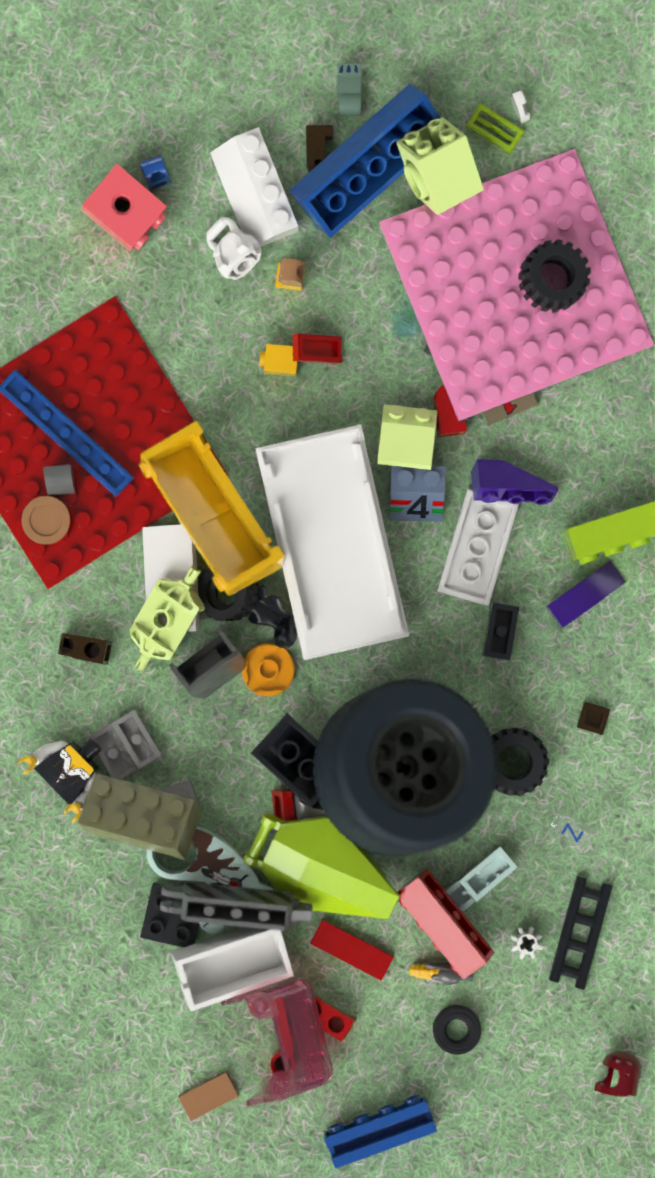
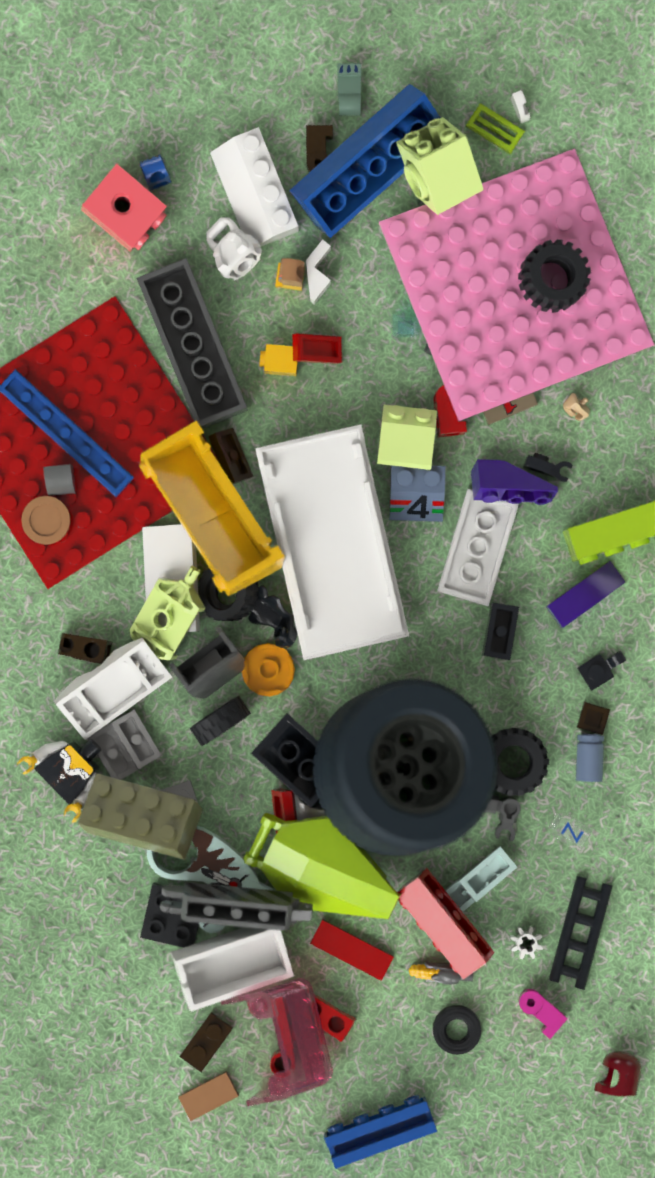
none -> white slope [54,638,172,740]
none -> dark grey brick [137,258,248,429]
none -> dark brown plate [179,1012,233,1072]
none -> black tyre [190,696,251,747]
none -> dark brown plate [208,428,254,484]
none -> white slope [306,239,331,305]
none -> dark grey bar [485,795,521,841]
none -> dark pink leg [518,989,568,1039]
none -> black plate [523,453,573,482]
none -> tan piece [563,393,590,421]
none -> sand blue piece [576,733,604,782]
none -> black plate [577,651,626,691]

